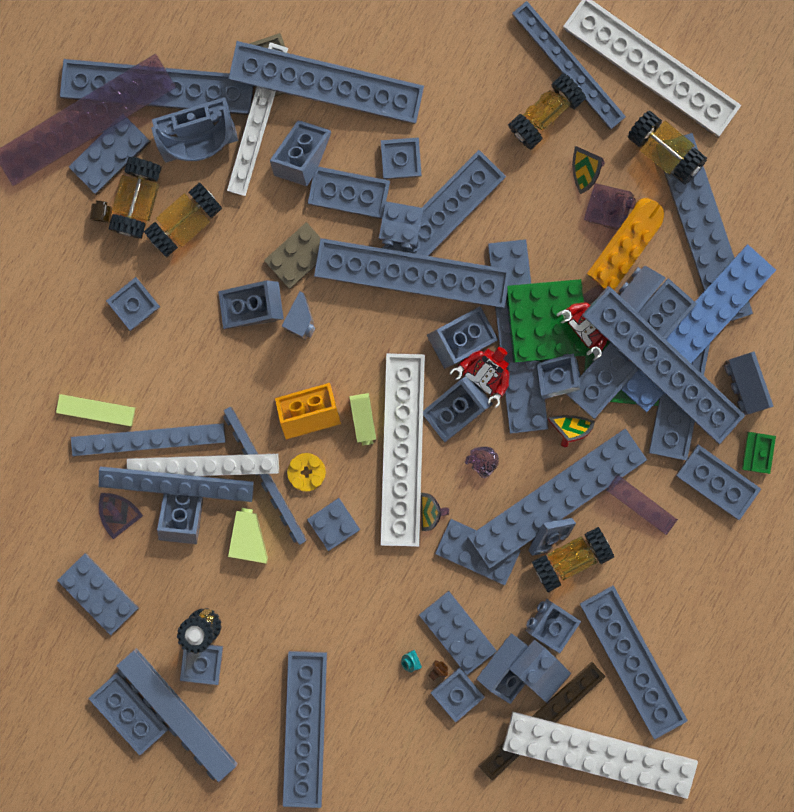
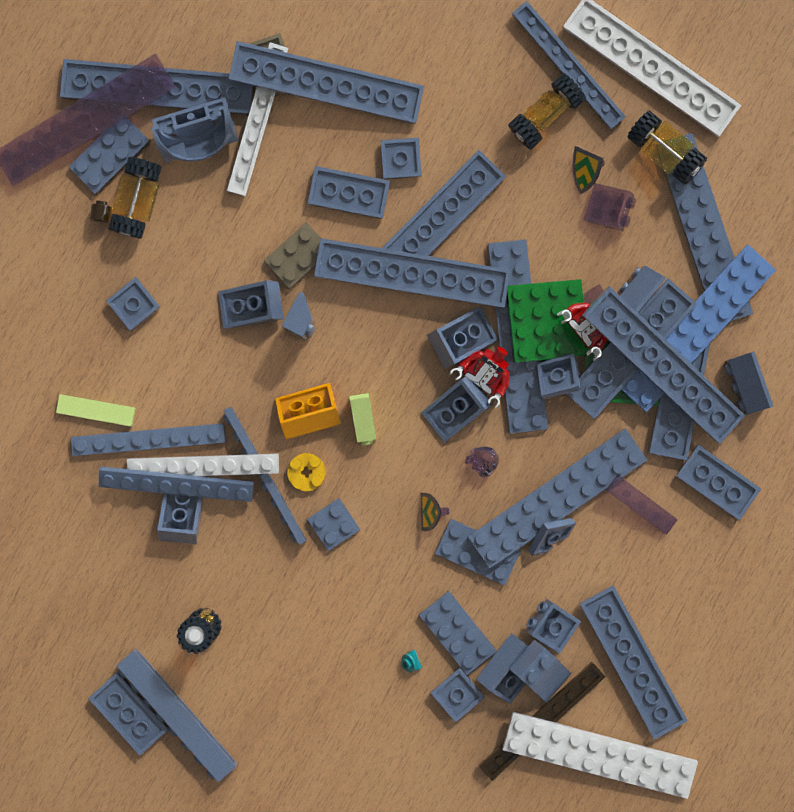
sand blue plate [57,553,139,635] -> none
shield [99,493,143,539] -> none
plate [143,182,223,258] -> none
sand blue plate [180,645,223,685] -> none
yellowish green slope [228,508,268,563] -> none
sand blue slope [270,120,331,186] -> none
sand blue plate [283,651,327,808] -> none
sand blue plate [379,201,424,249] -> none
white plate [381,353,425,547] -> none
reddish brown plate [428,660,448,681] -> none
plate [532,527,614,592] -> none
shield [548,415,595,447] -> none
light orange plate [587,198,664,290] -> none
green plate [741,432,776,474] -> none

